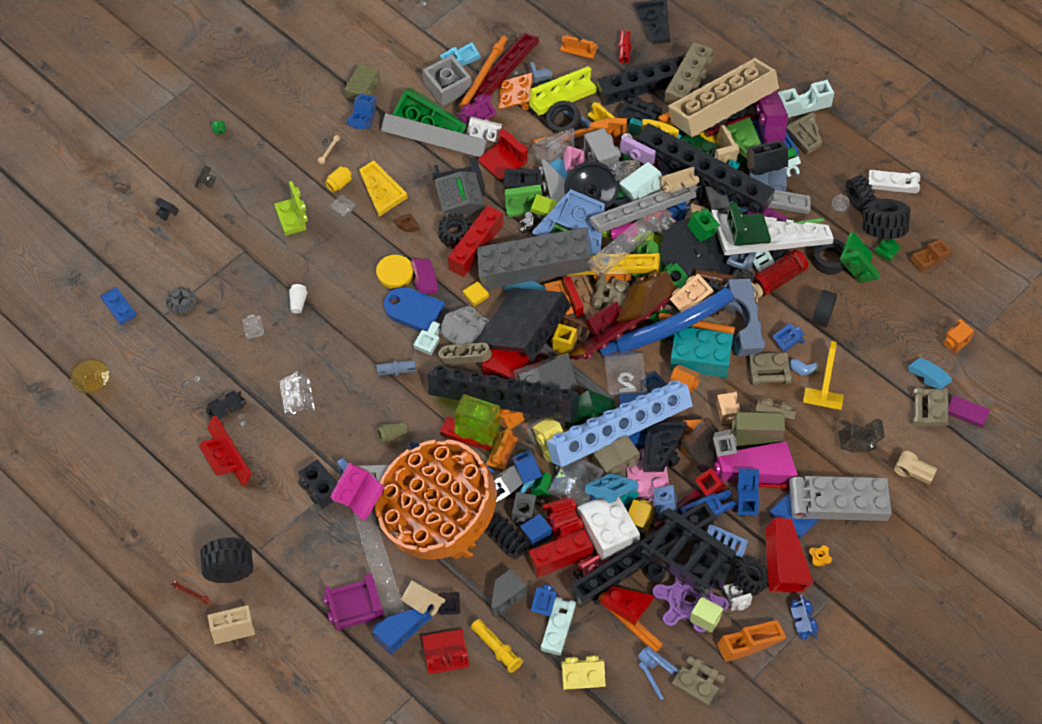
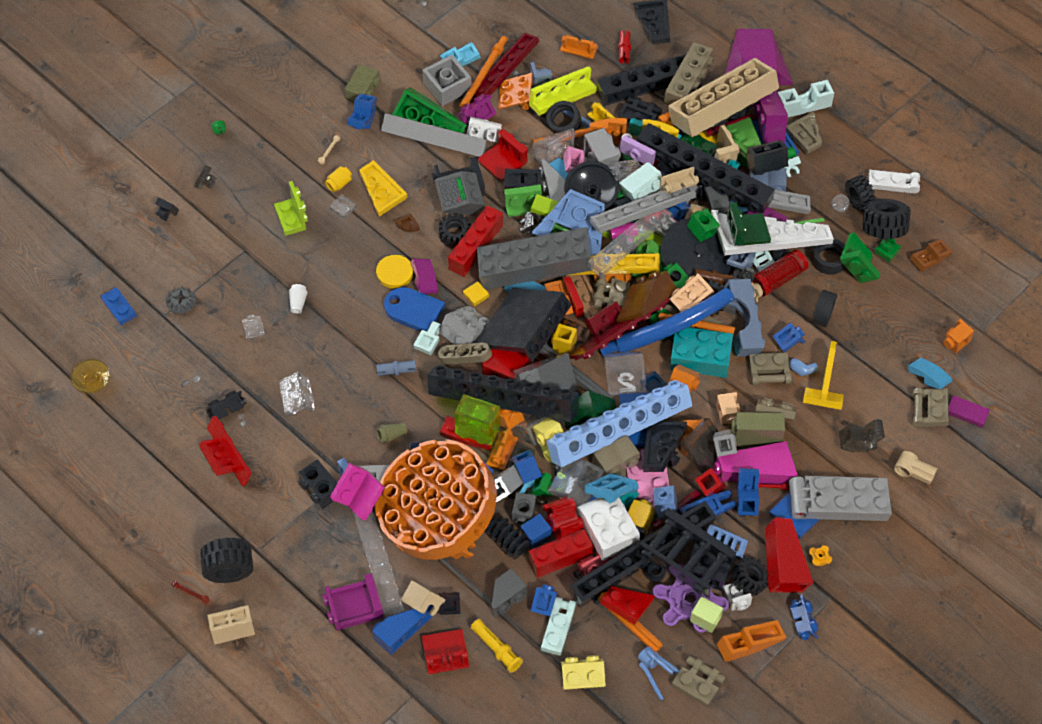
none -> magenta wedge [725,29,793,85]

